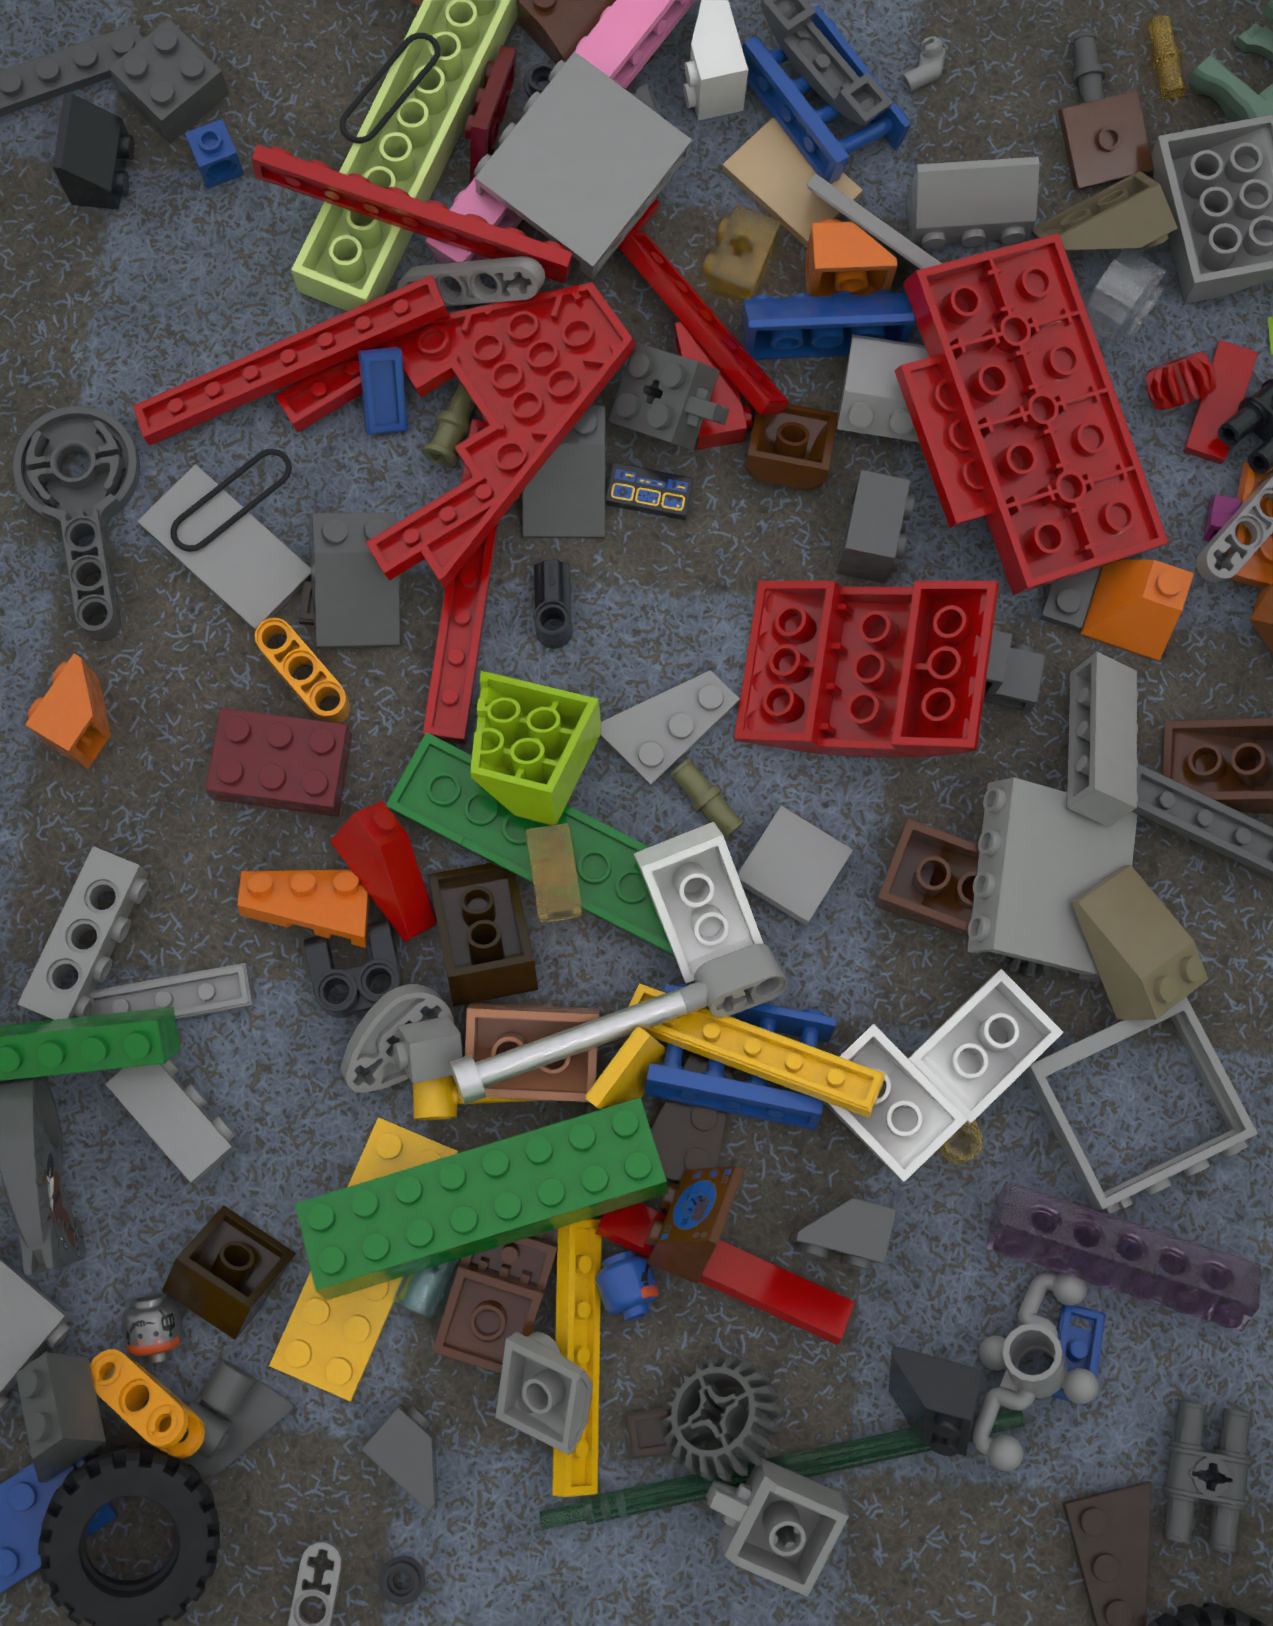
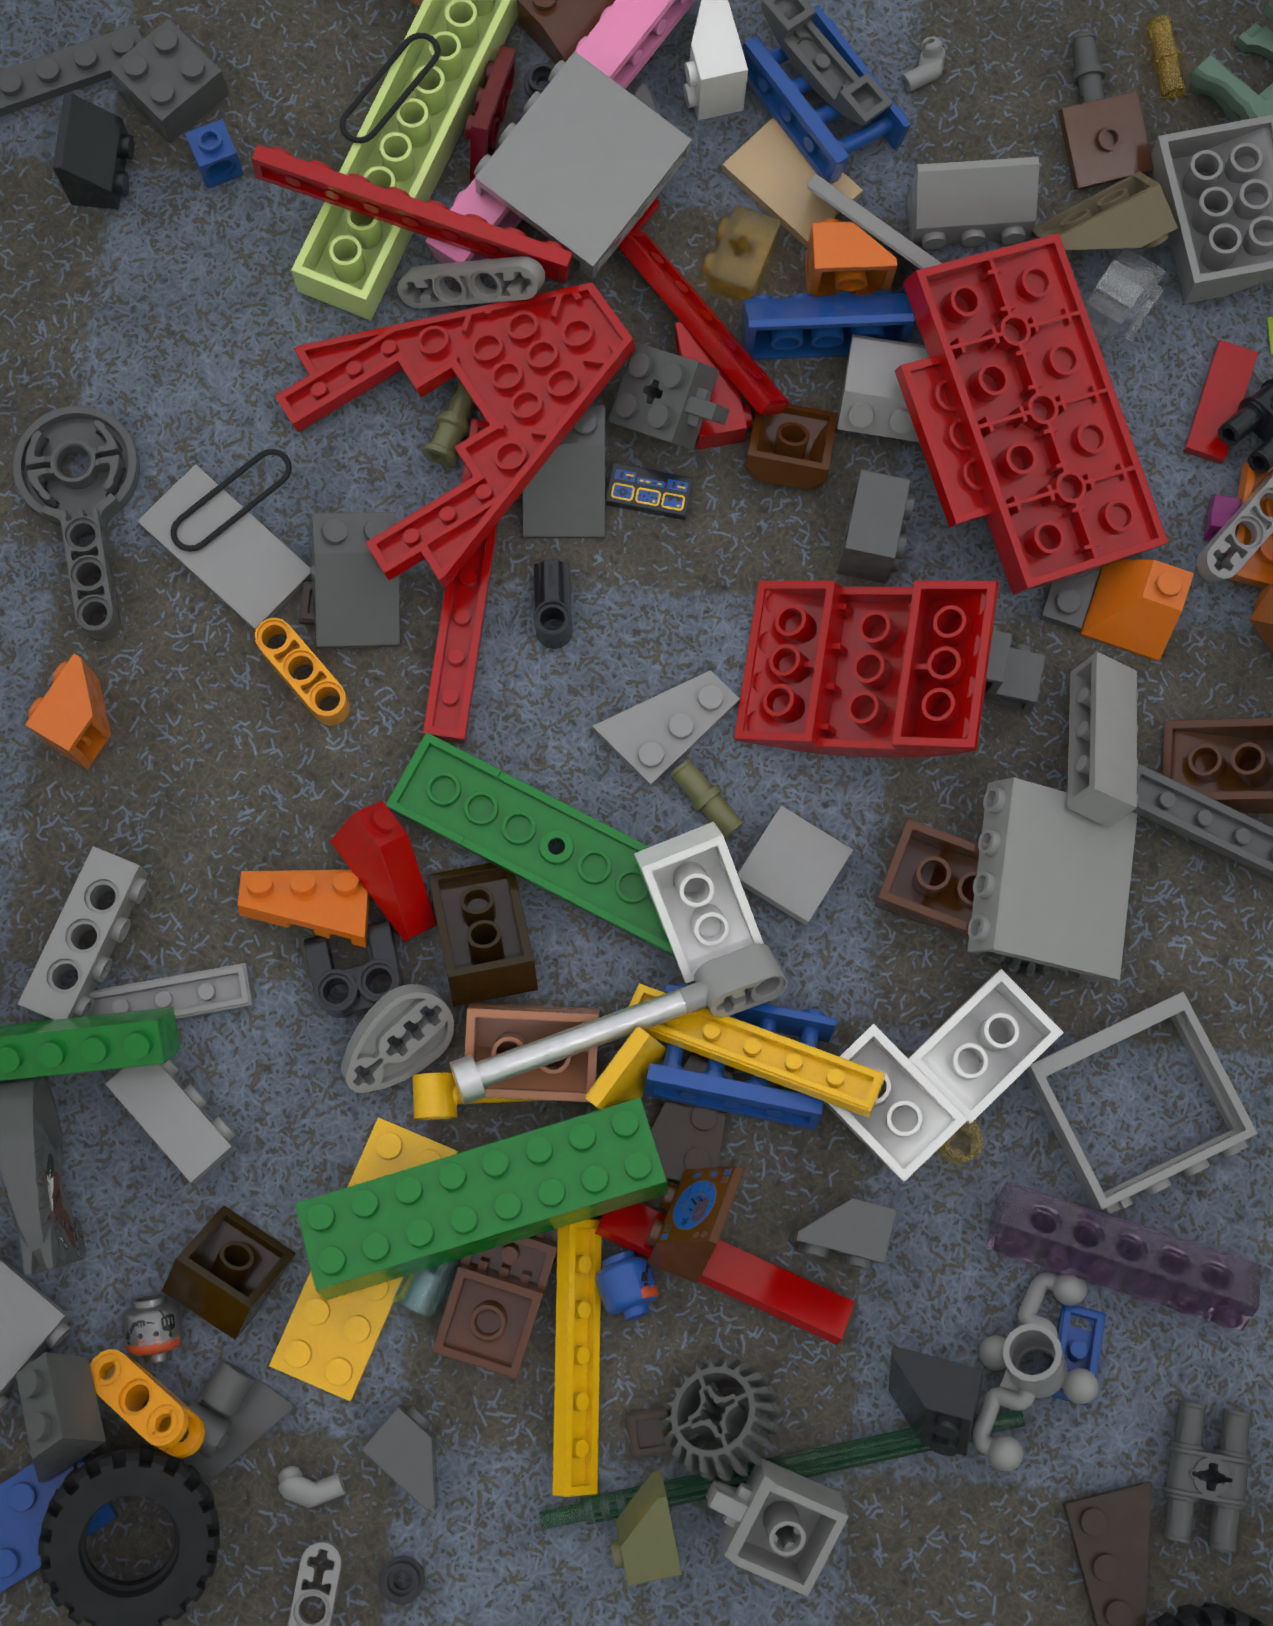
red plate [133,274,449,446] -> none
dark red brick [206,707,352,817] -> none
blue tile [358,347,408,435] -> none
light grey brick [393,1016,462,1083] -> none
lime wedge [470,671,602,826] -> none
light grey slope [495,1332,593,1455] -> none
clear yellow brick [526,823,582,923] -> none
dark tan slope [1072,865,1208,1020] -> none
red gear [1145,352,1217,410] -> none
none -> light grey arm [278,1466,346,1508]
none -> olive slope [610,1471,682,1586]

